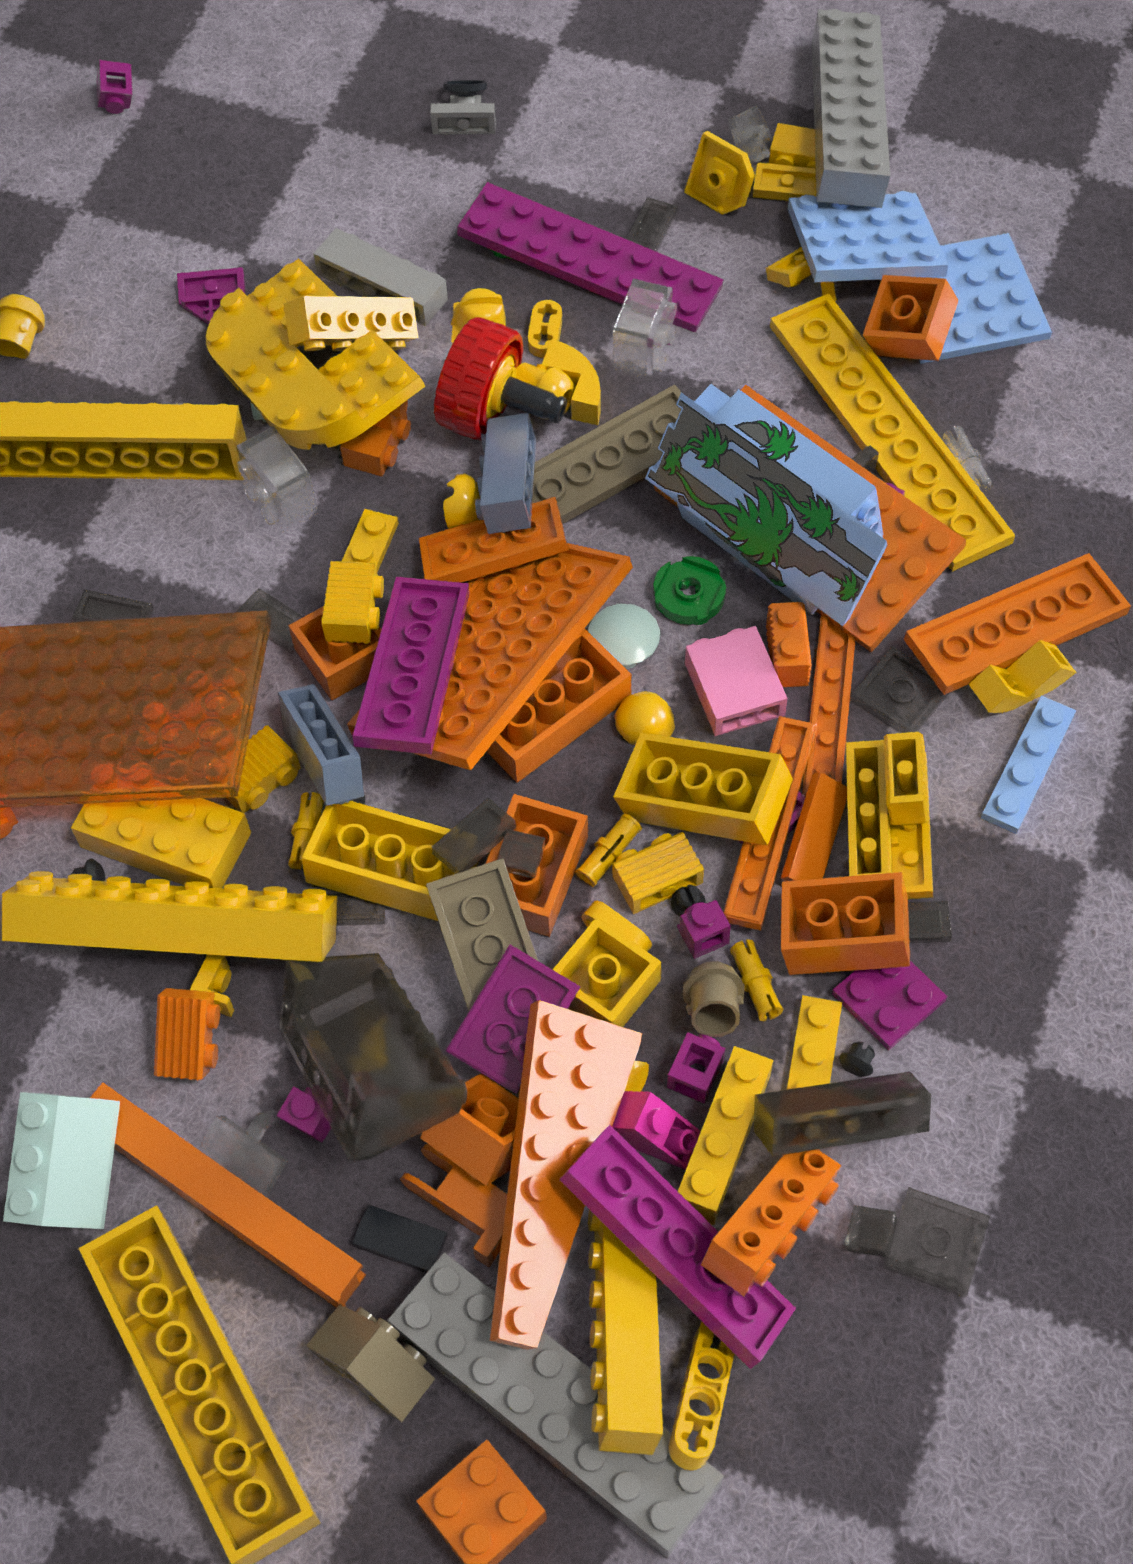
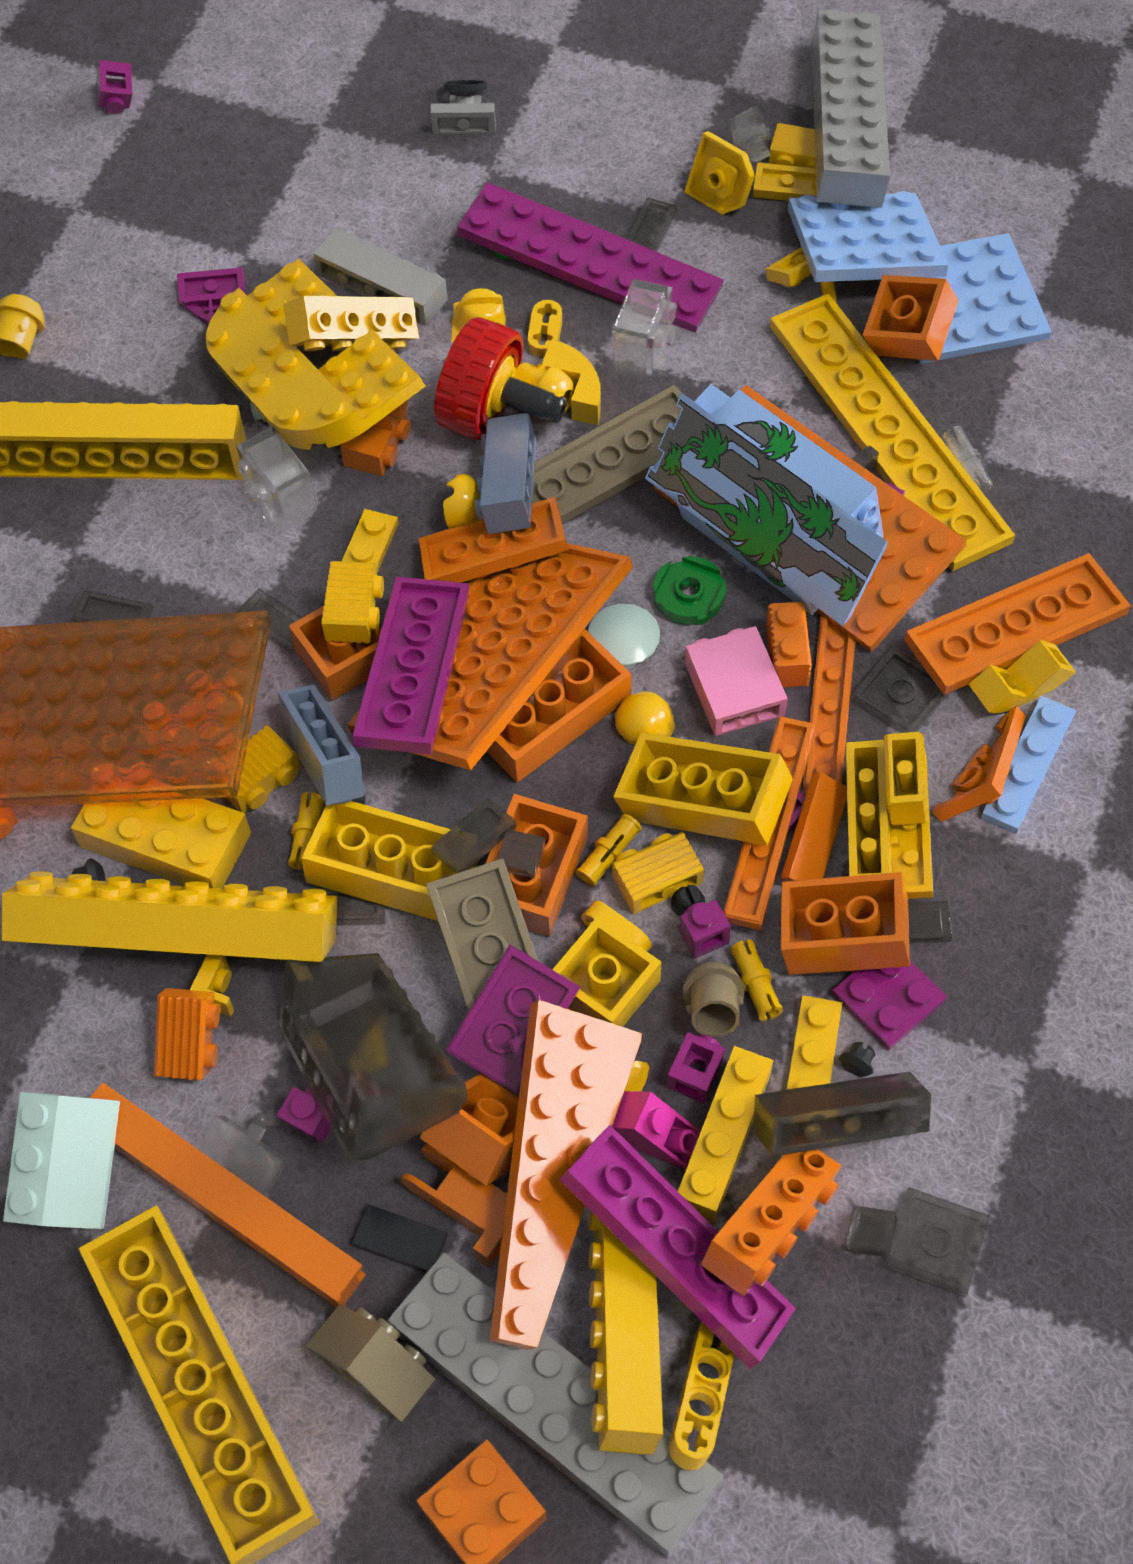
none -> orange wing [932,706,1026,822]

